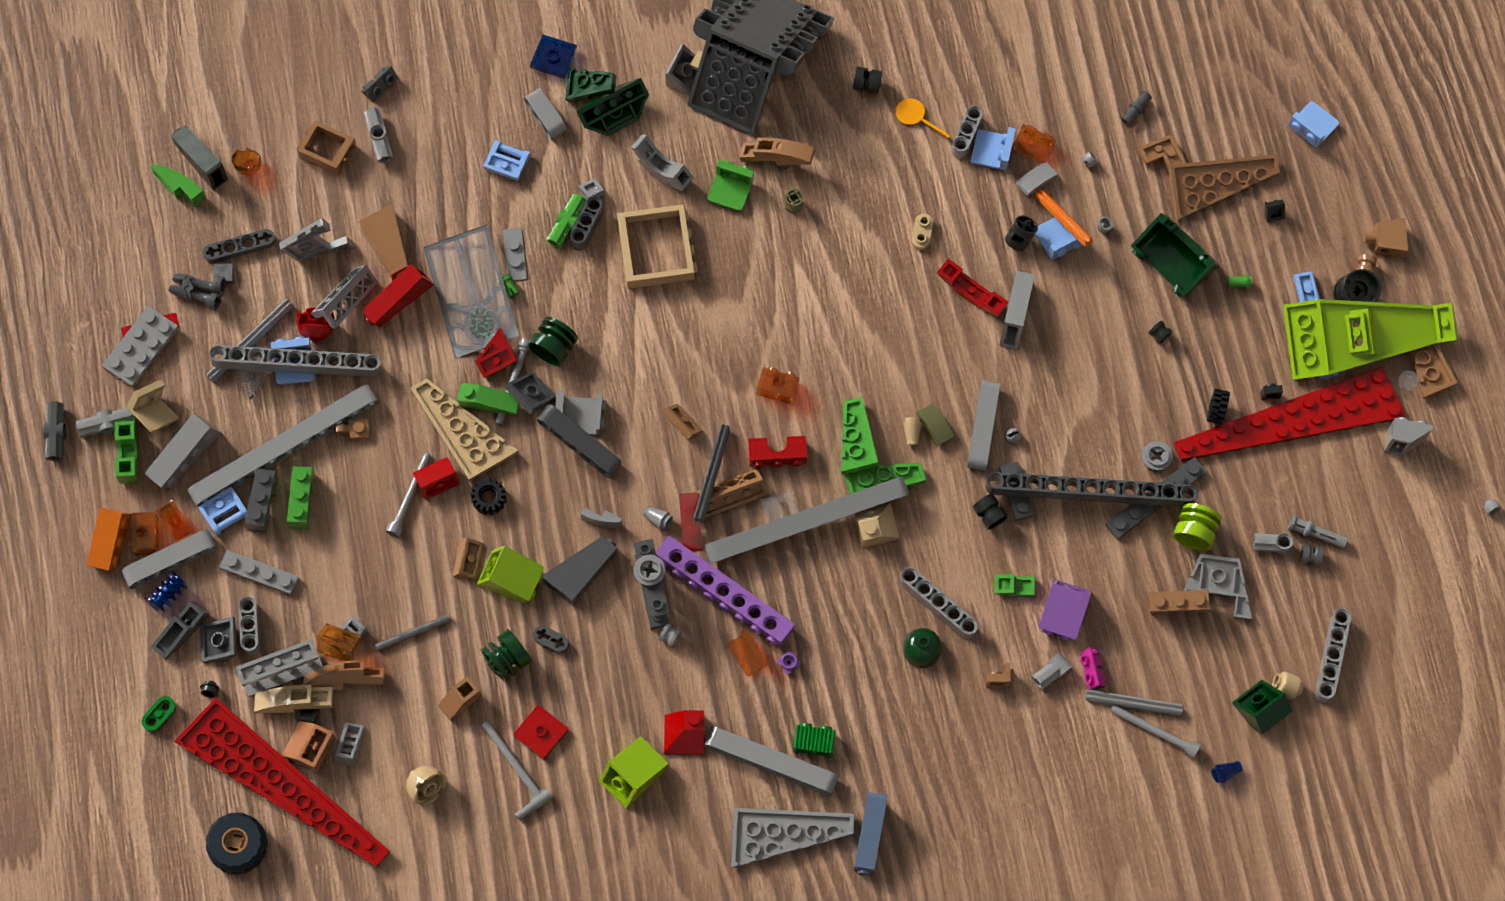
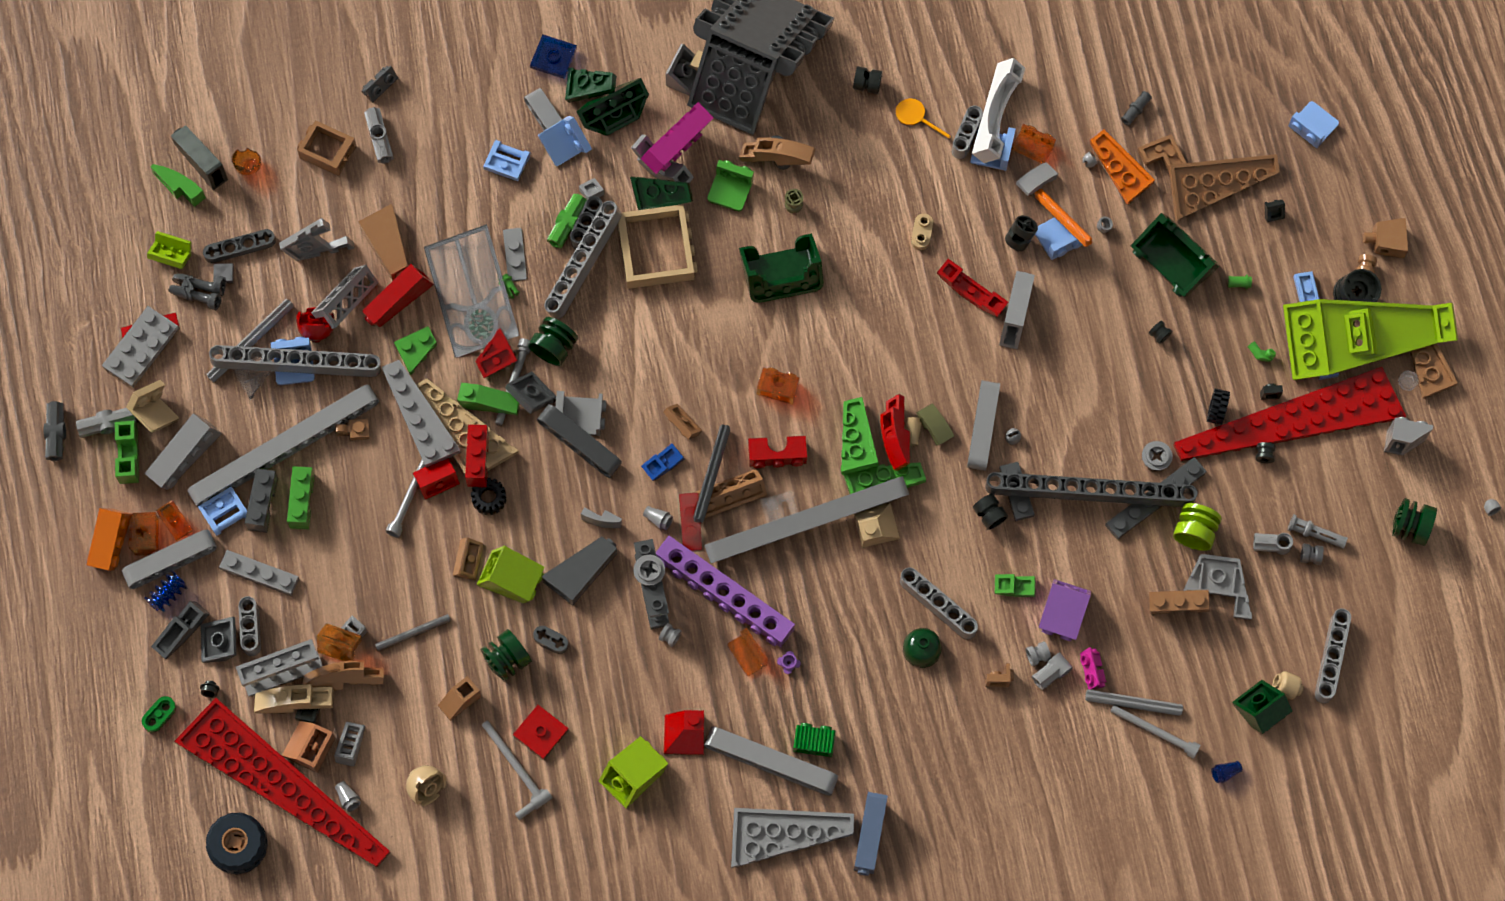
none -> lime bracket [147,231,192,269]
none -> light grey cone [335,781,361,812]
none -> light grey wing [382,360,461,467]
none -> bright green wing [394,326,437,375]
none -> red arch [465,425,489,487]
none -> light blue bracket [538,116,592,166]
none -> light grey beam [544,201,622,319]
none -> dark green wing [630,176,693,210]
none -> dark pink wedge [640,102,714,174]
none -> blue slope [641,443,685,481]
none -> dark green windscreen [739,233,824,303]
none -> red slope [880,394,910,471]
none -> white arch [972,58,1025,163]
none -> light grey wheel [1025,641,1051,666]
none -> orange wing [1090,129,1155,205]
none -> bright green arm [1248,341,1276,362]
none -> pearl dark grey wheel [1255,442,1276,463]
none -> dark green wheel [1392,498,1437,546]

